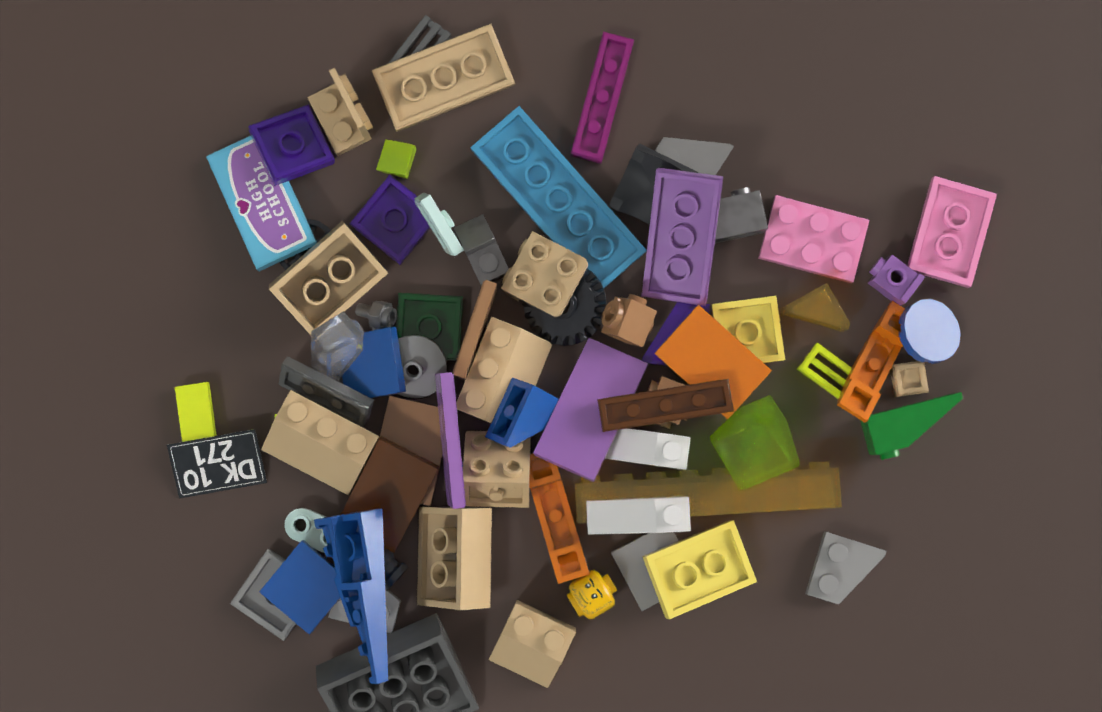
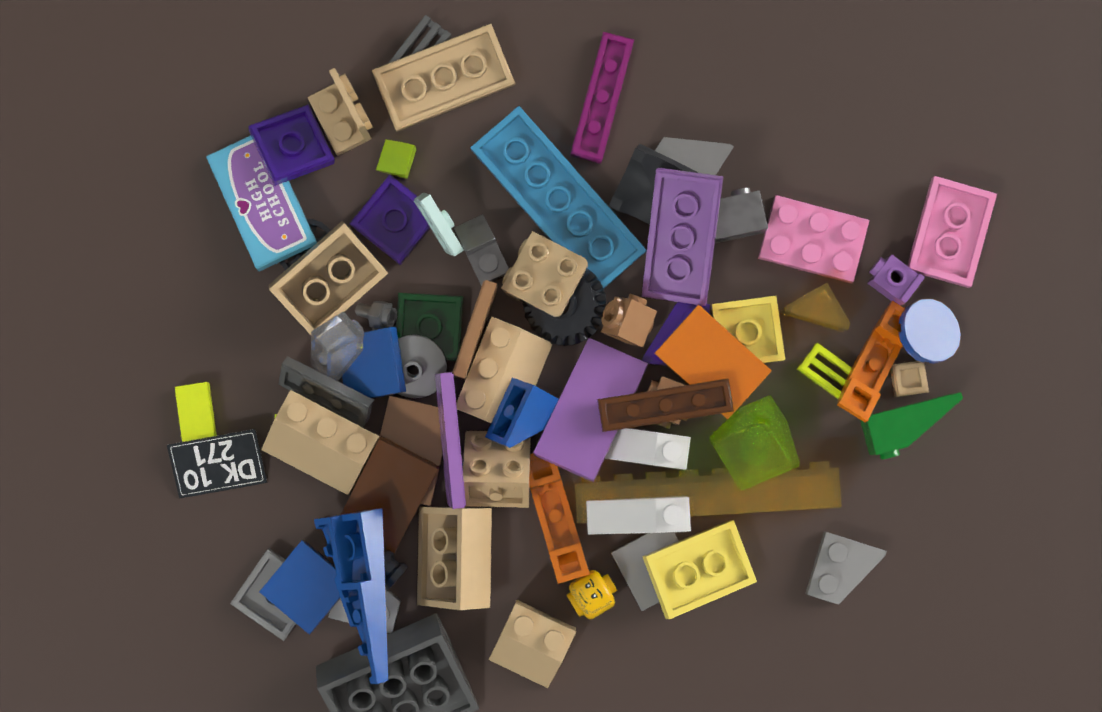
light aqua plate [285,508,328,553] -> none

